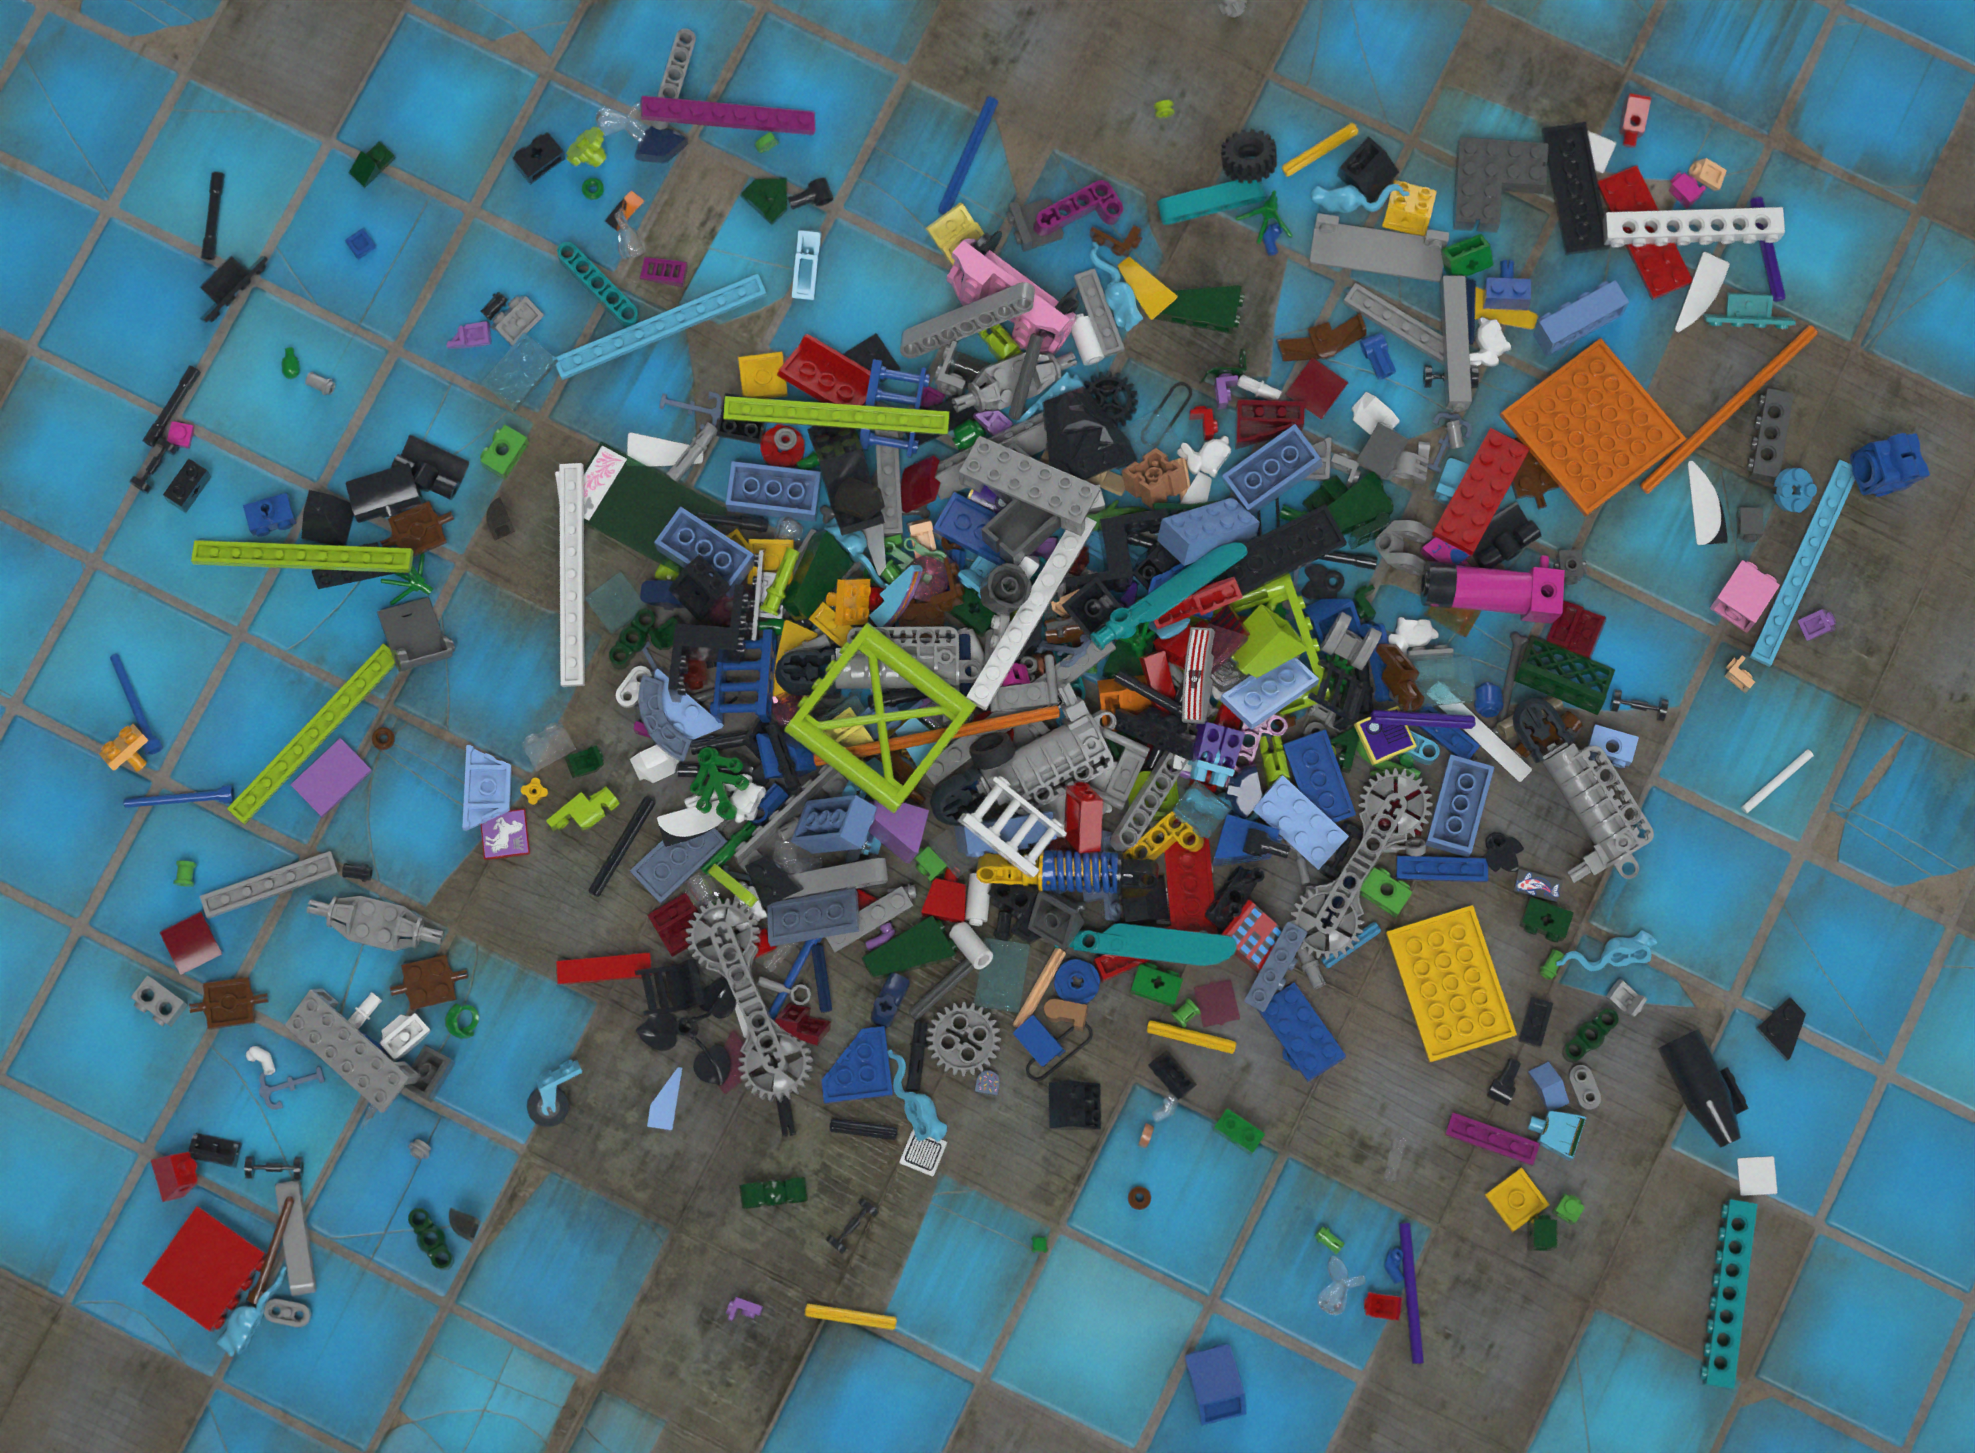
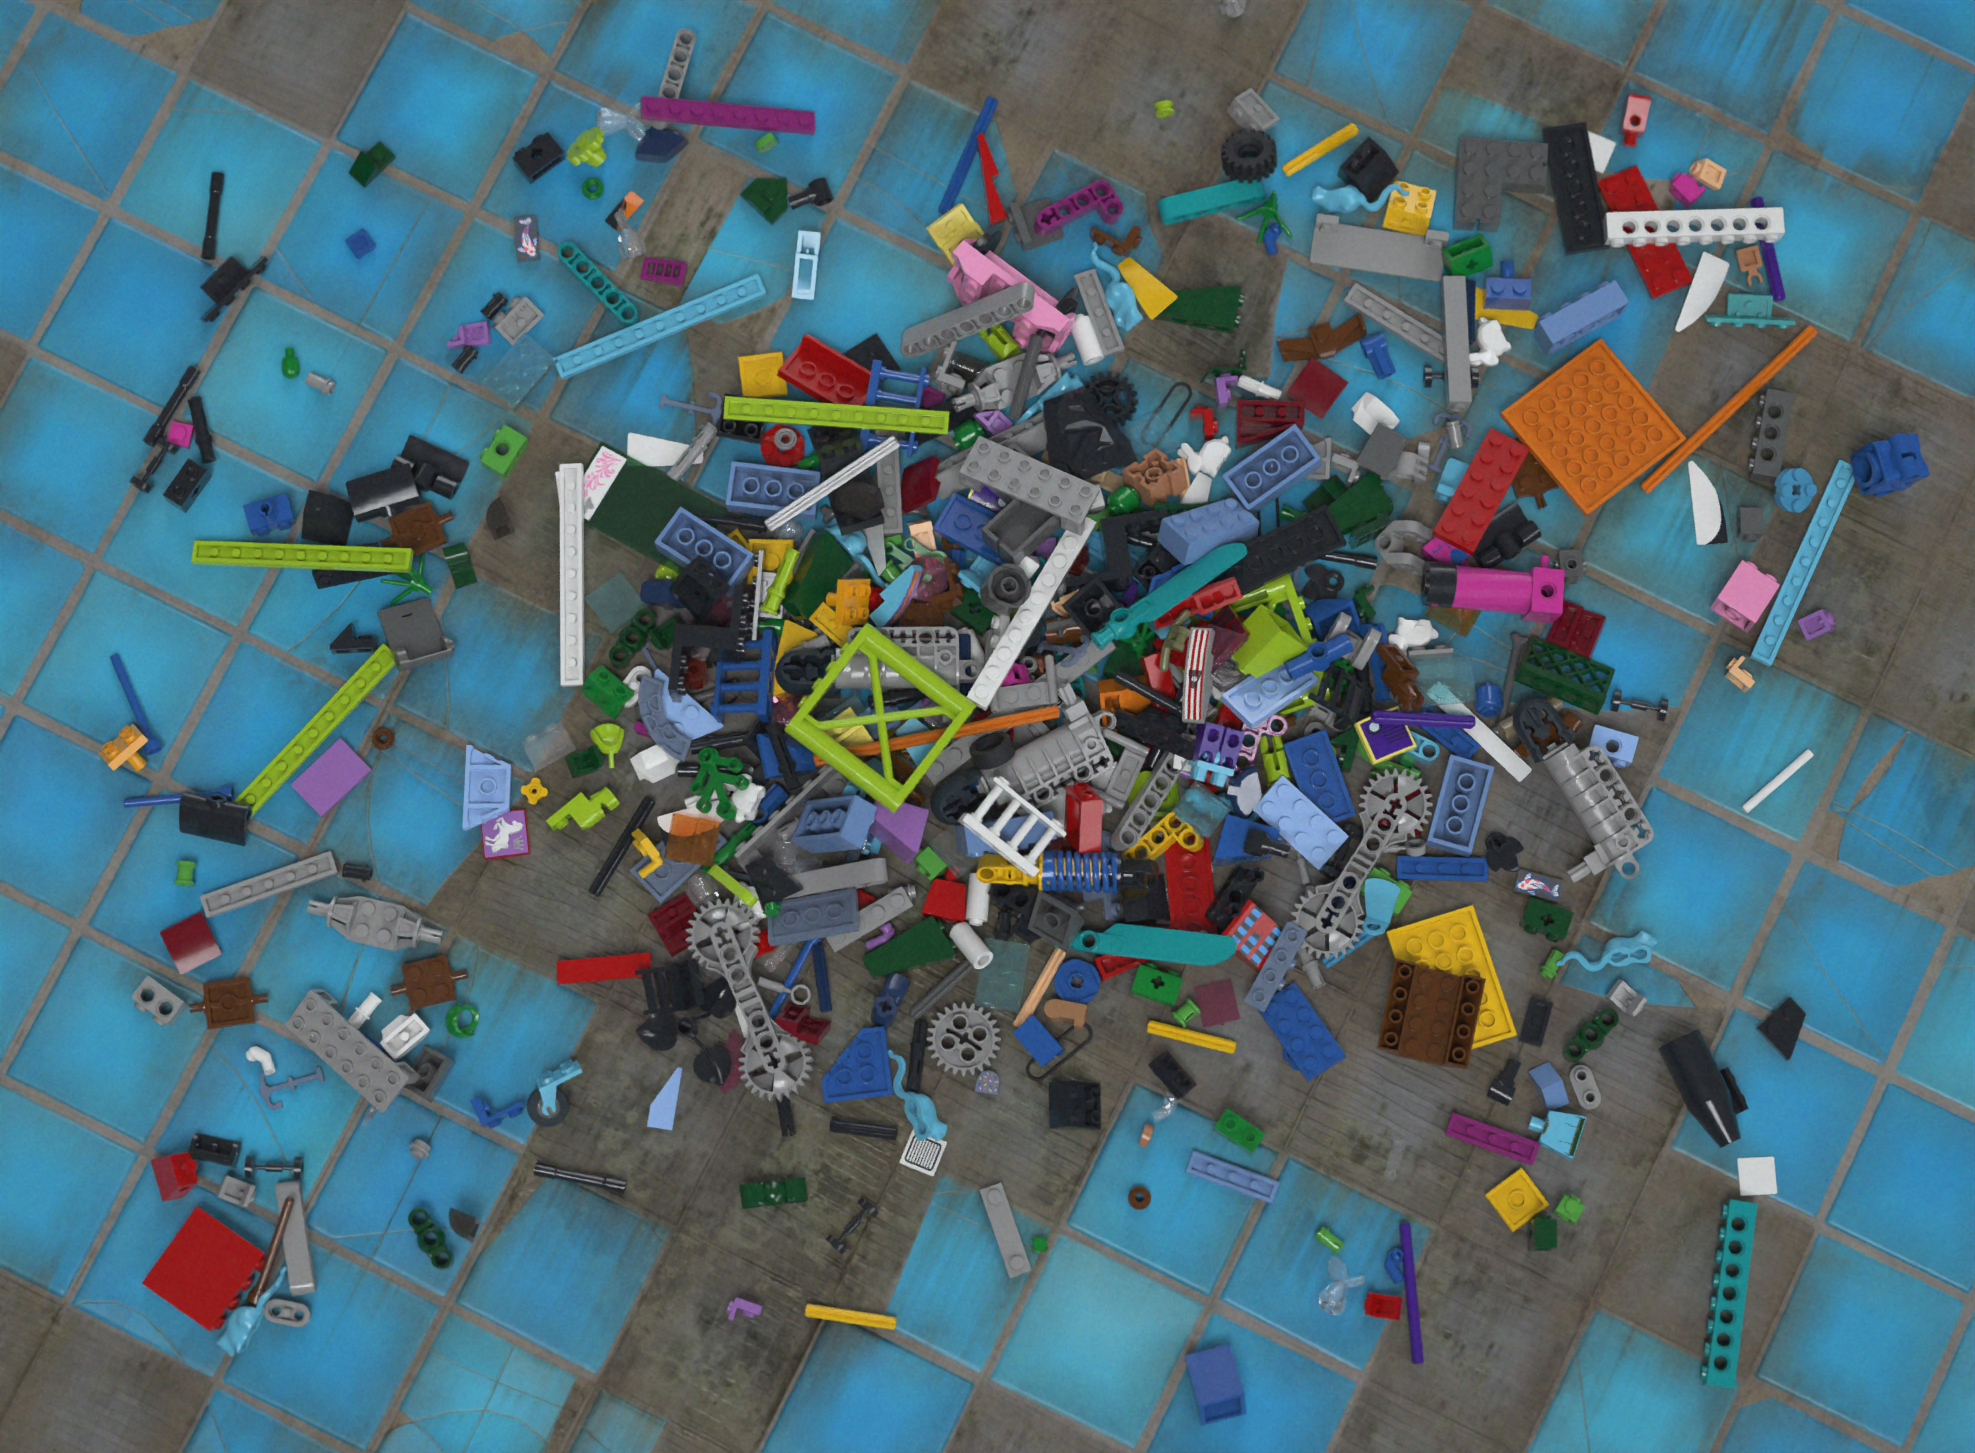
none -> black panel [179,791,252,846]
none -> black pin [187,396,216,464]
none -> light grey bracket [216,1175,256,1208]
none -> black slope [330,622,378,654]
none -> dark green panel [443,542,477,589]
none -> black pin [451,345,478,374]
none -> blue bracket [470,1097,526,1129]
none -> tile [513,216,540,263]
none -> black piece [533,1162,627,1194]
none -> green bracket [581,665,634,720]
none -> lime piece [590,723,625,768]
none -> yellow plate [631,829,663,879]
none -> clear orange slope [664,813,721,867]
none -> green piece [763,902,781,917]
none -> axle [764,436,900,531]
none -> red slope [976,133,1007,228]
none -> light grey plate [979,1183,1032,1278]
none -> green head [1107,486,1140,517]
none -> olive piece [1159,609,1191,672]
none -> medium blue tile [1185,1150,1280,1204]
none -> light grey bracket [1226,88,1280,133]
none -> blue piece [1284,633,1354,681]
none -> medium azure piece [1362,878,1400,936]
none -> reddish brown slope [1376,959,1486,1069]
none -> nougat plate [1735,245,1763,287]

